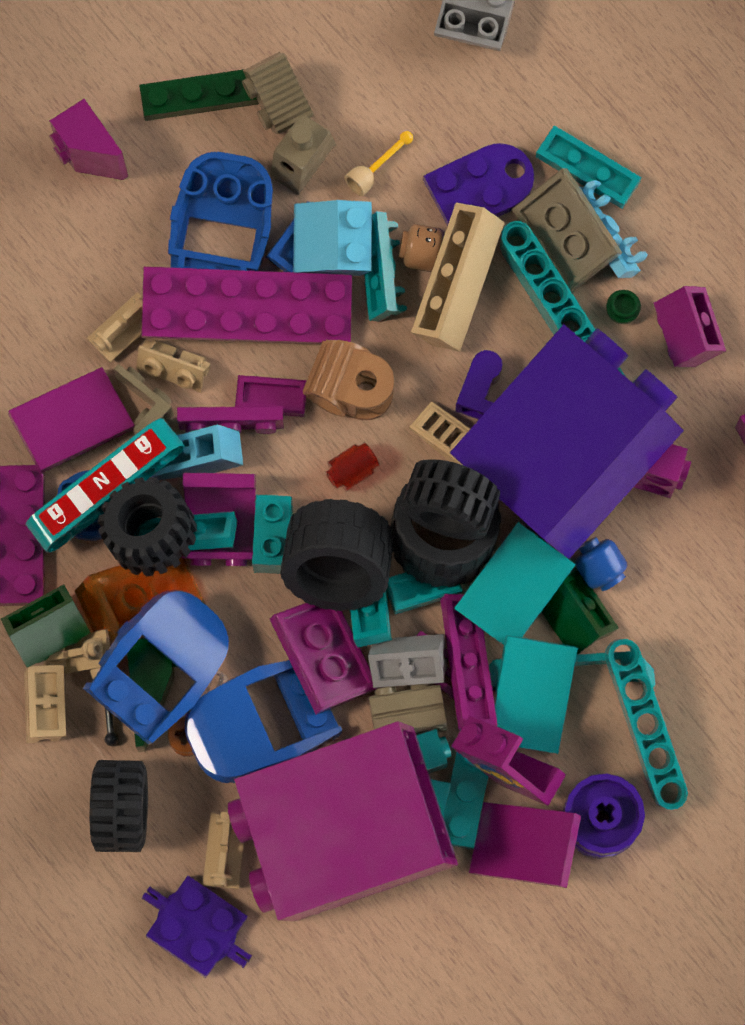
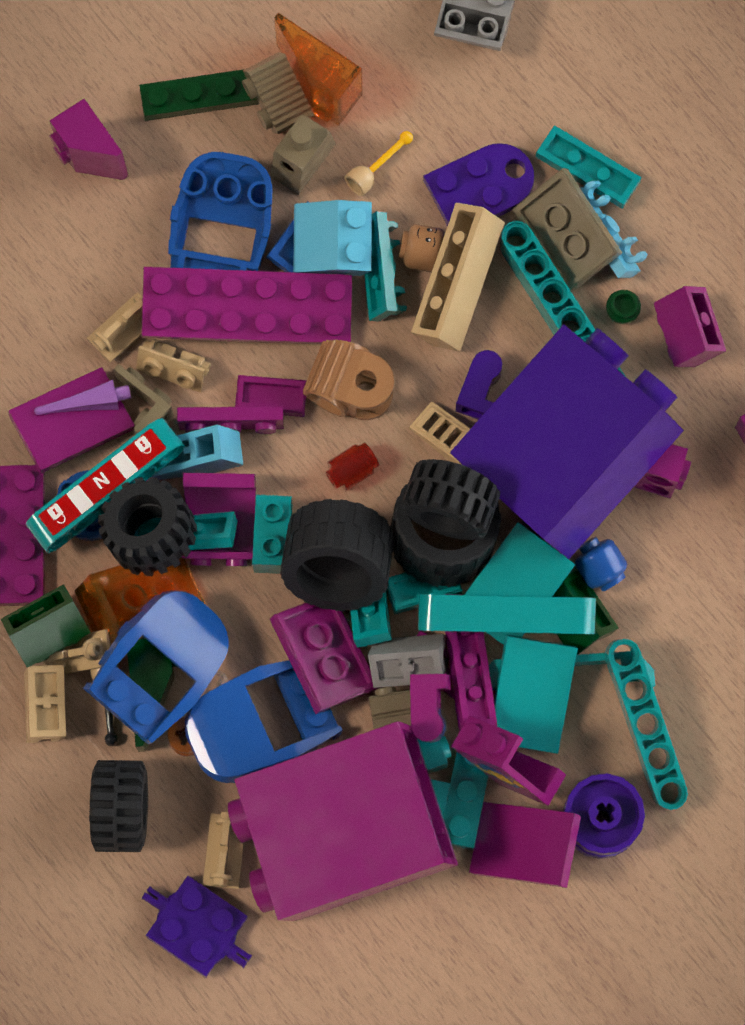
none -> medium lavender piece [34,380,131,415]
none -> clear orange slope [274,13,363,126]
none -> magenta leg [410,674,451,743]
none -> teal beam [418,594,596,634]

